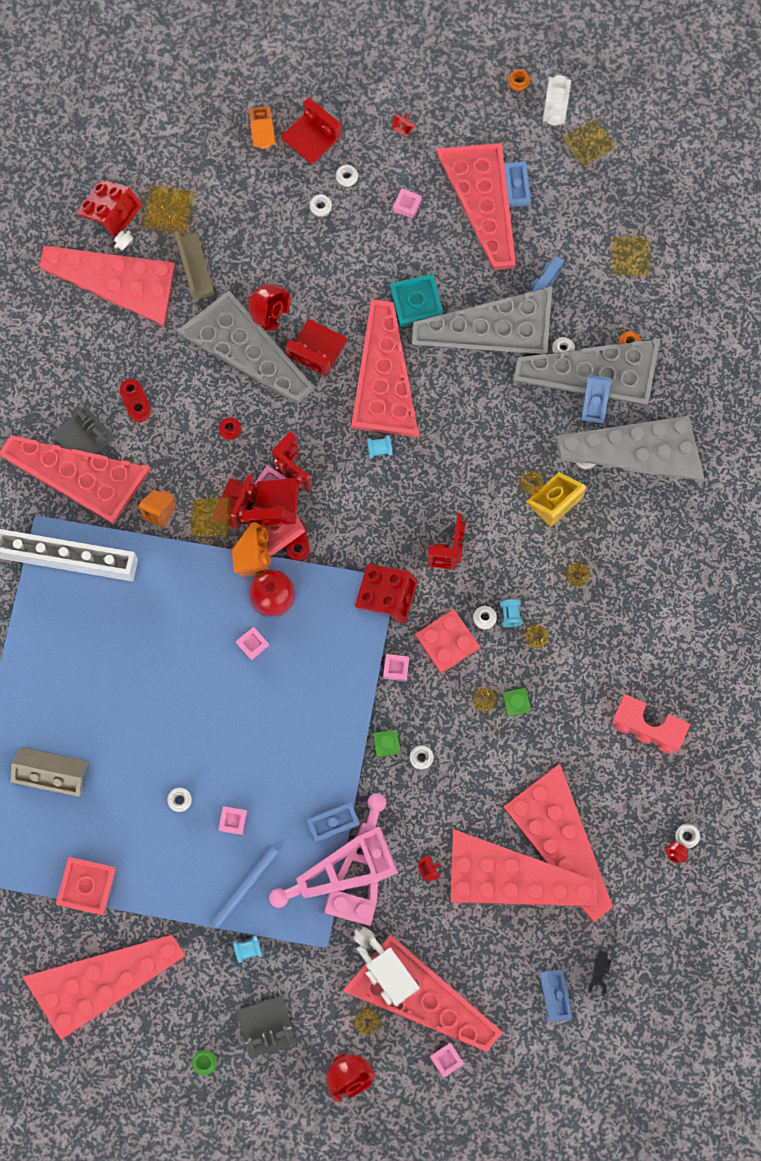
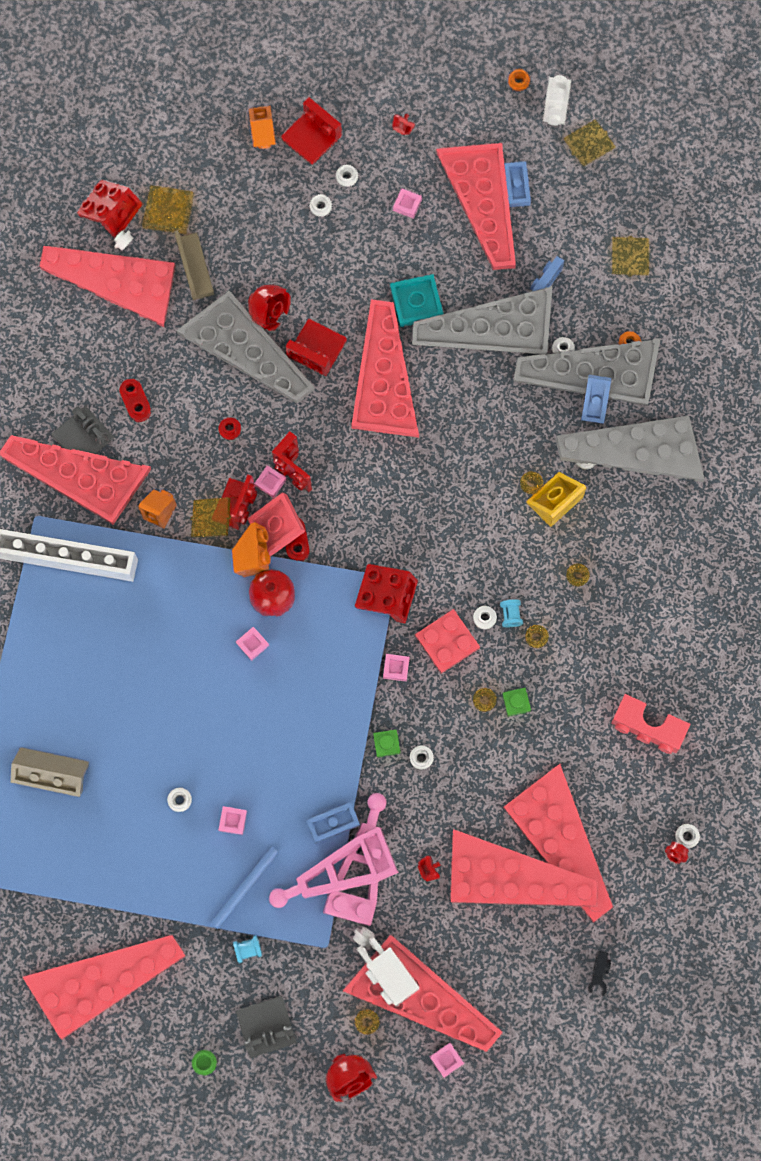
coral plate [56,857,117,916] -> none
red bracket [241,478,299,527] -> none
medium azure bush [367,435,392,459] -> none
red bracket [428,513,466,570] -> none
medium blue plate [540,969,573,1023] -> none

